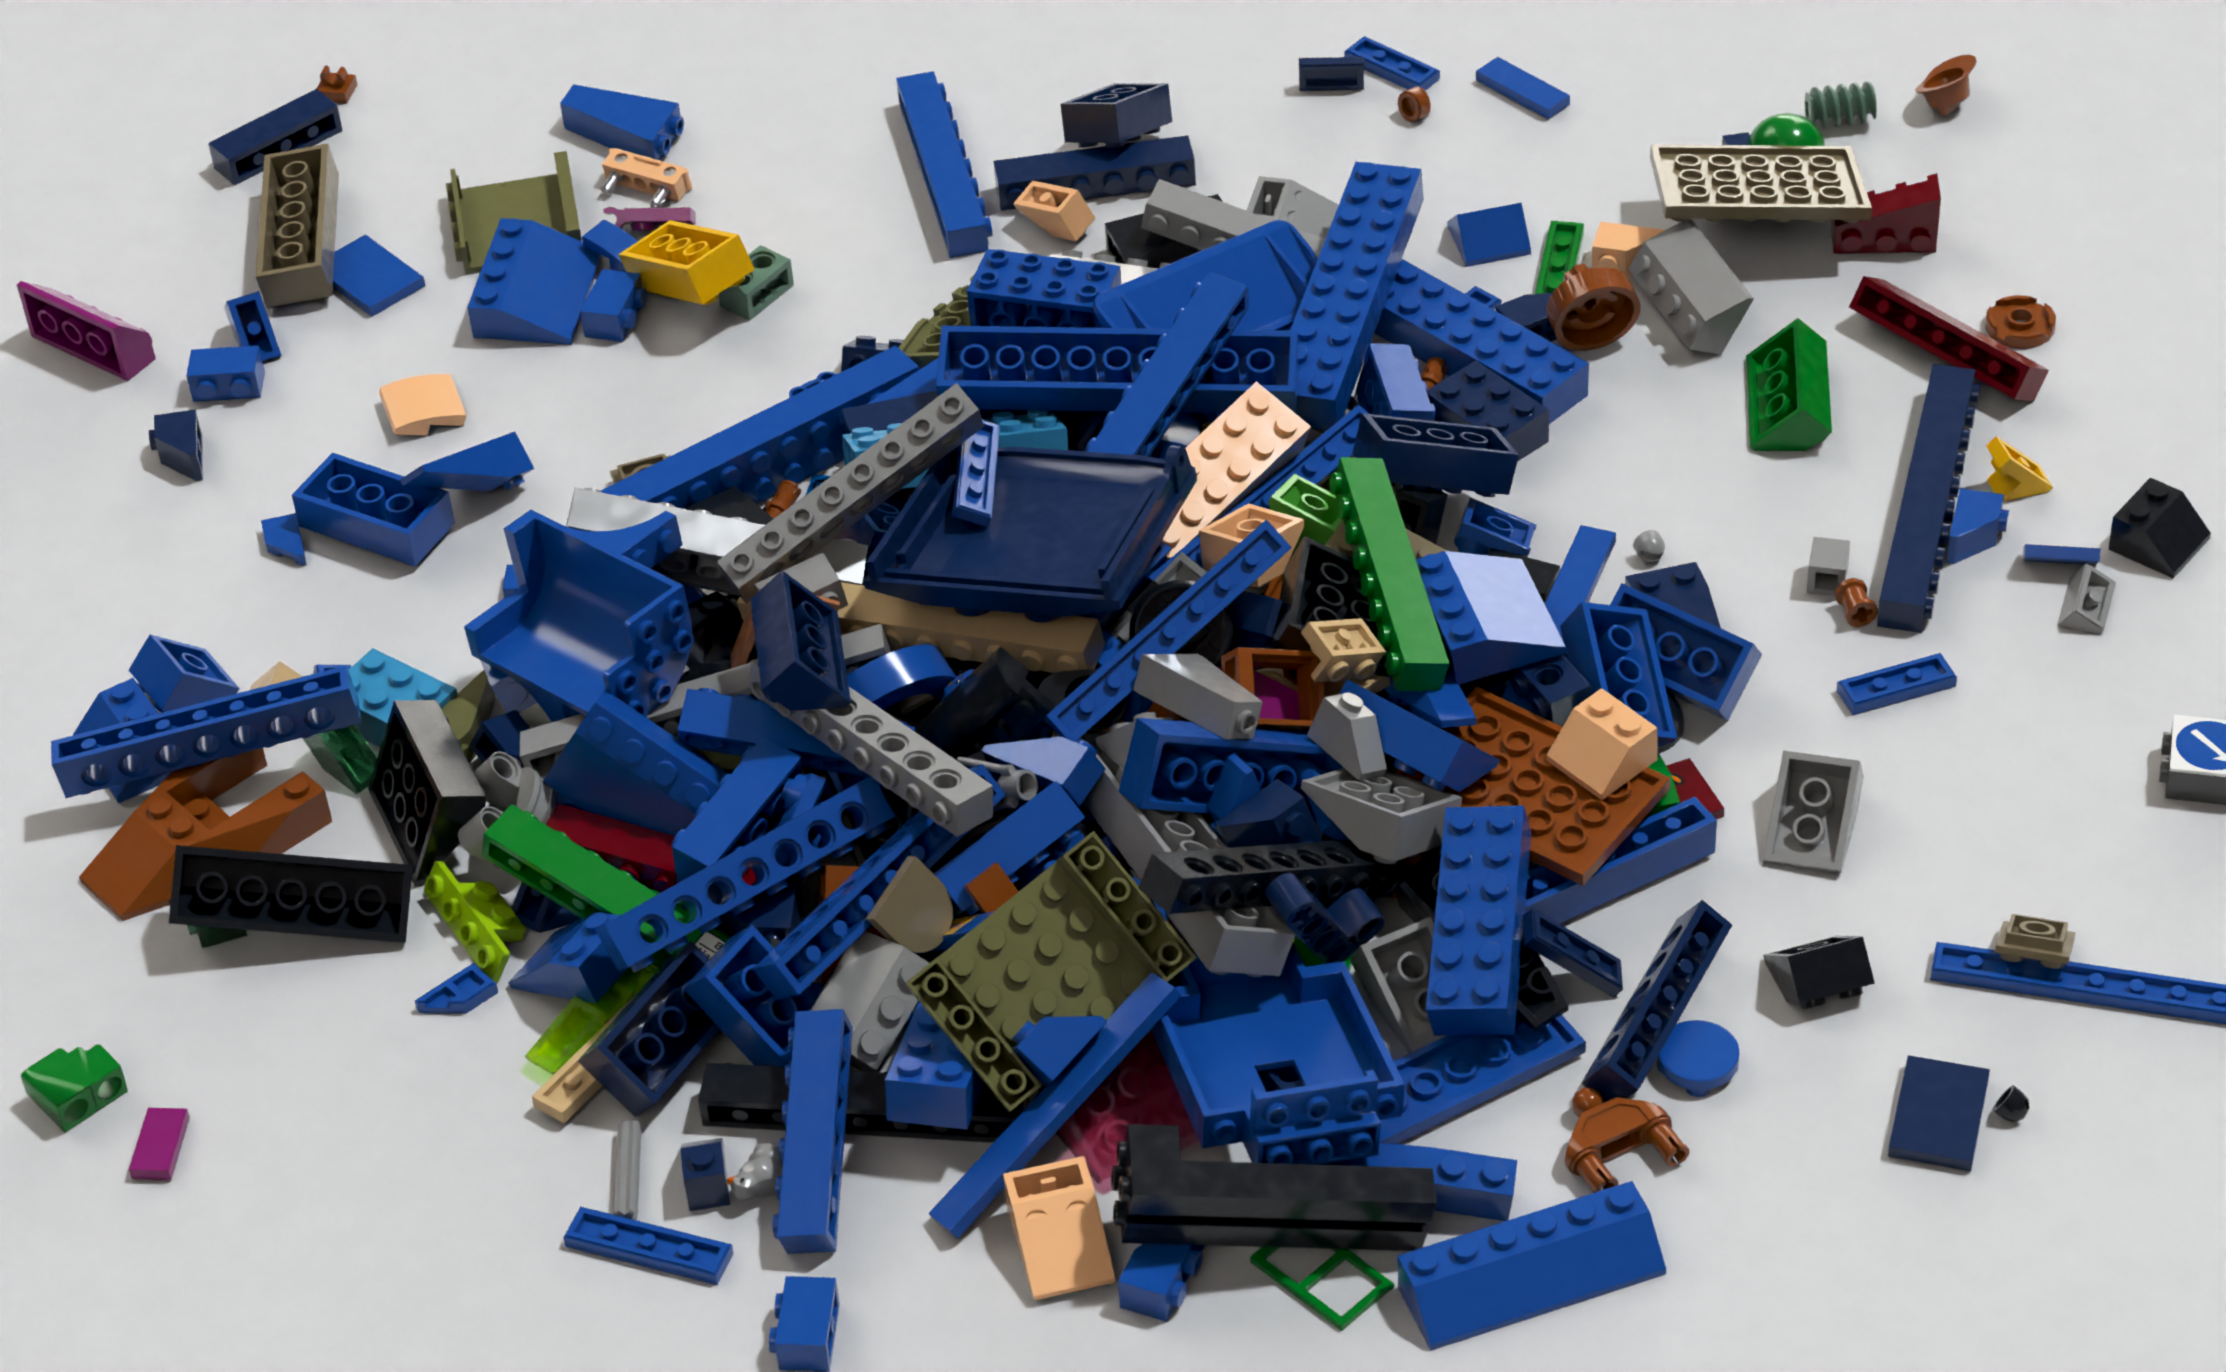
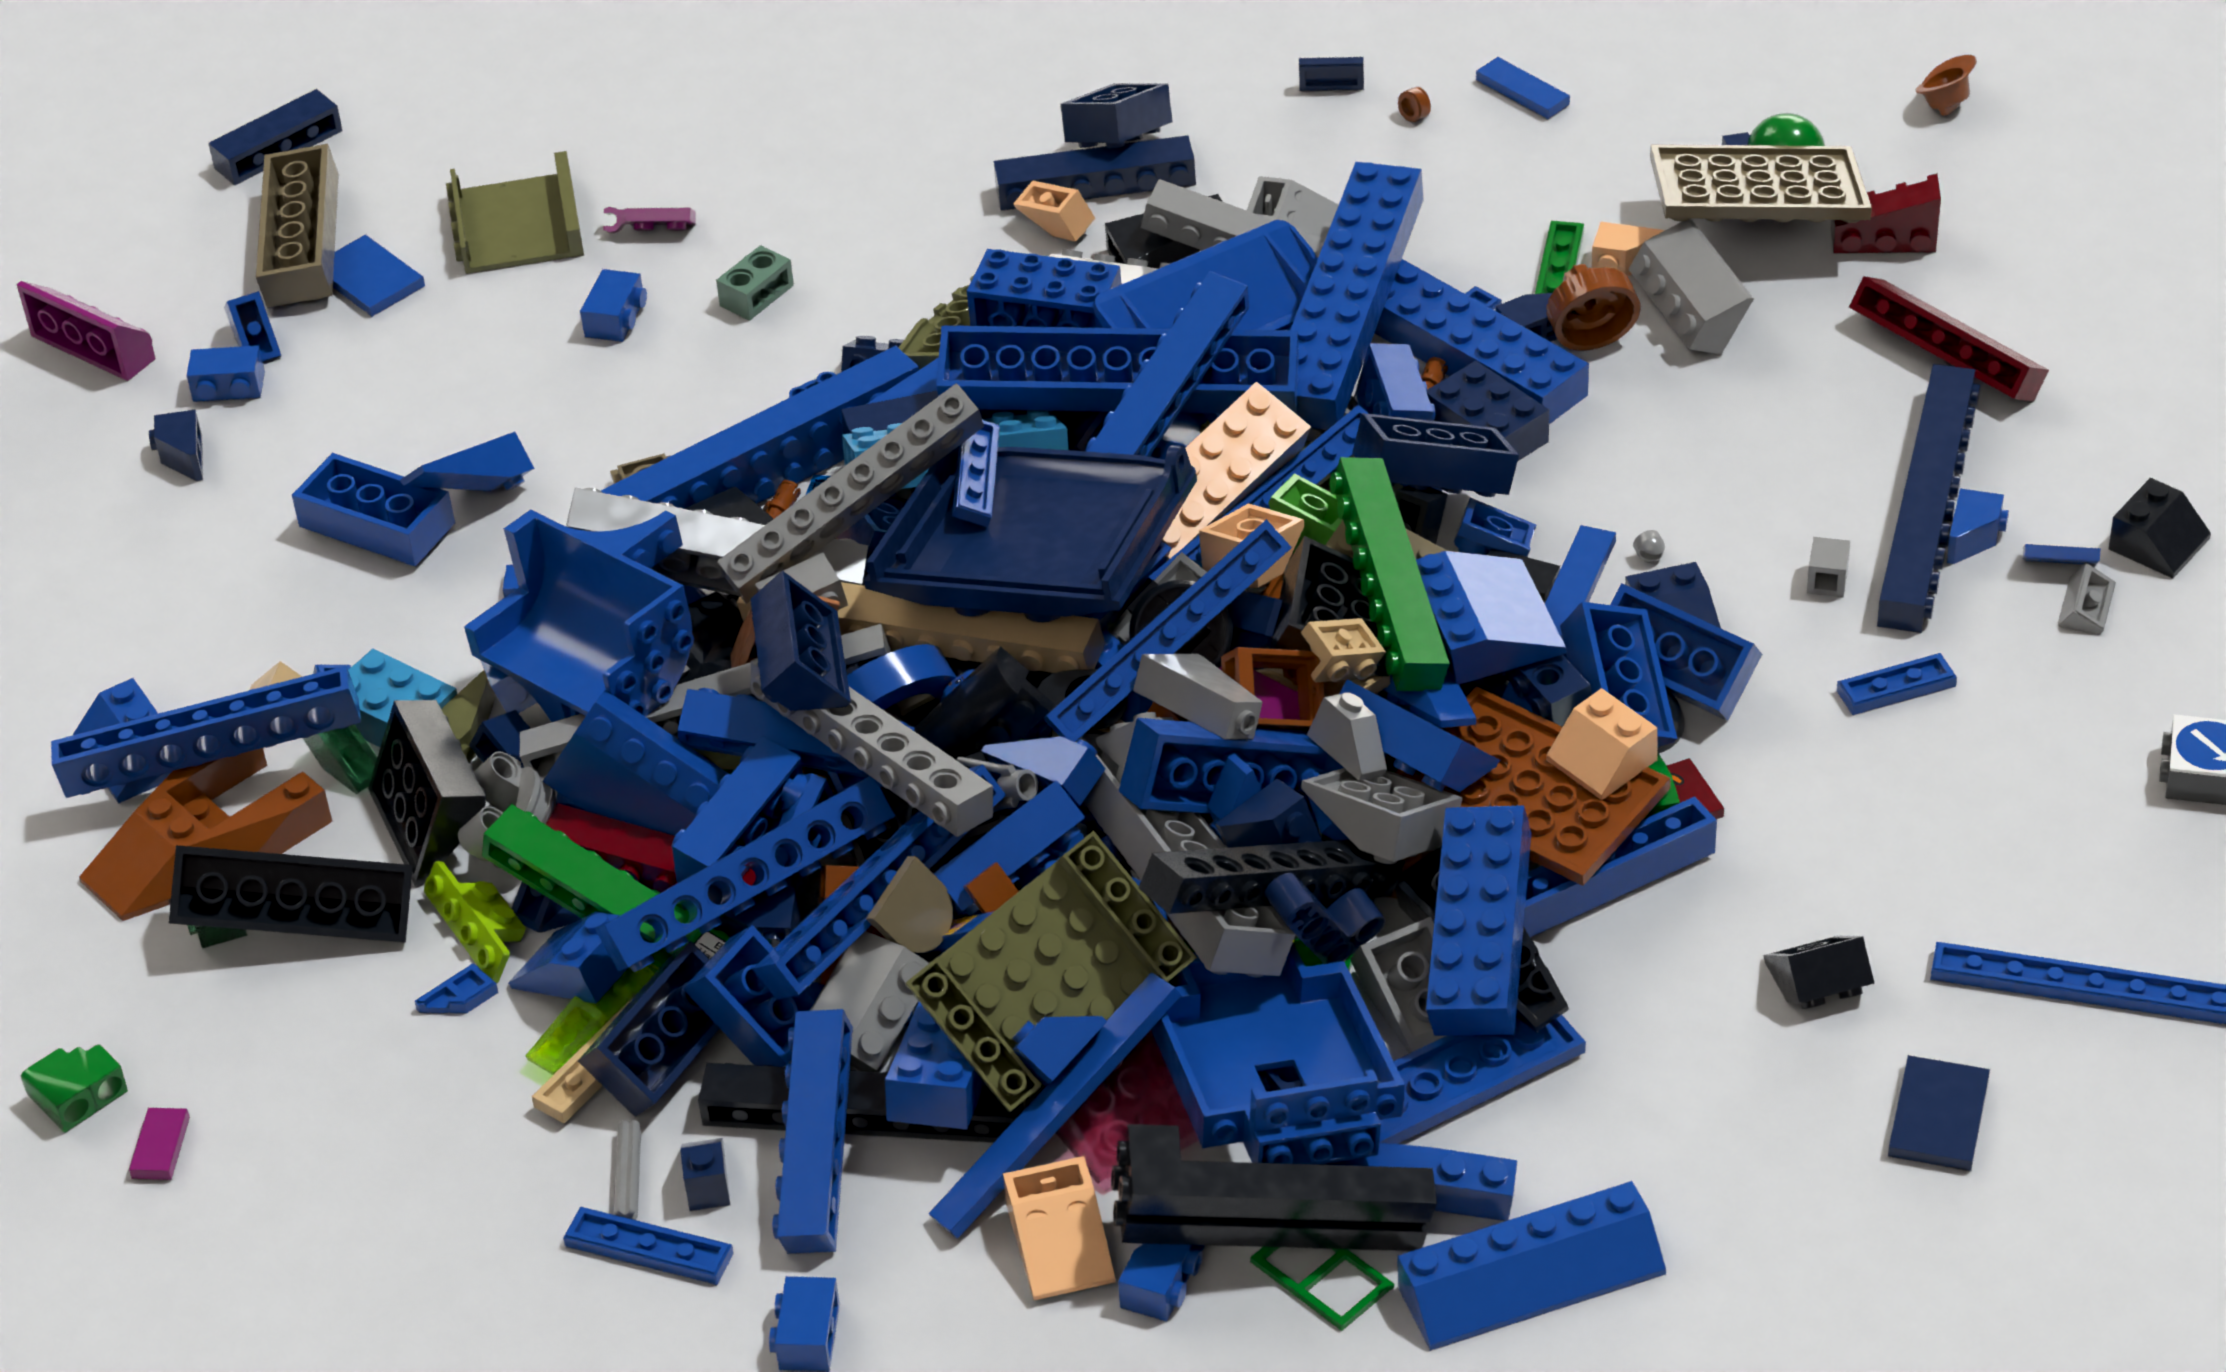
blue slope [128,634,240,713] -> none
blue tile [261,513,307,565] -> none
dark orange tile [316,65,357,104] -> none
light nougat slope [379,374,466,436] -> none
blue slope [467,218,602,345] -> none
blue slope [560,84,684,161] -> none
blue slope [582,219,638,272] -> none
light nougat piece [601,148,692,208] -> none
yellow brick [618,220,755,305] -> none
light grey animal [726,1143,783,1200] -> none
blue brick [896,71,993,258] -> none
blue tile [1344,36,1440,91] -> none
blue slope [1447,202,1531,267] -> none
dark blue tile [1522,908,1623,997] -> none
dark orange connector [1565,1088,1690,1193] -> none
dark blue brick [1581,900,1732,1102] -> none
blue tile [1657,1020,1740,1097] -> none
green slope [1746,318,1832,451] -> none
light grey slope [1763,750,1864,873] -> none
sand green piece [1805,81,1877,128] -> none
dark orange bush [1834,578,1878,627] -> none
dark orange tile [1985,295,2056,349] -> none
yellow slope [1986,436,2053,501] -> none
black hinge [1993,1085,2030,1122] -> none
dark tan piece [1995,914,2076,969] -> none

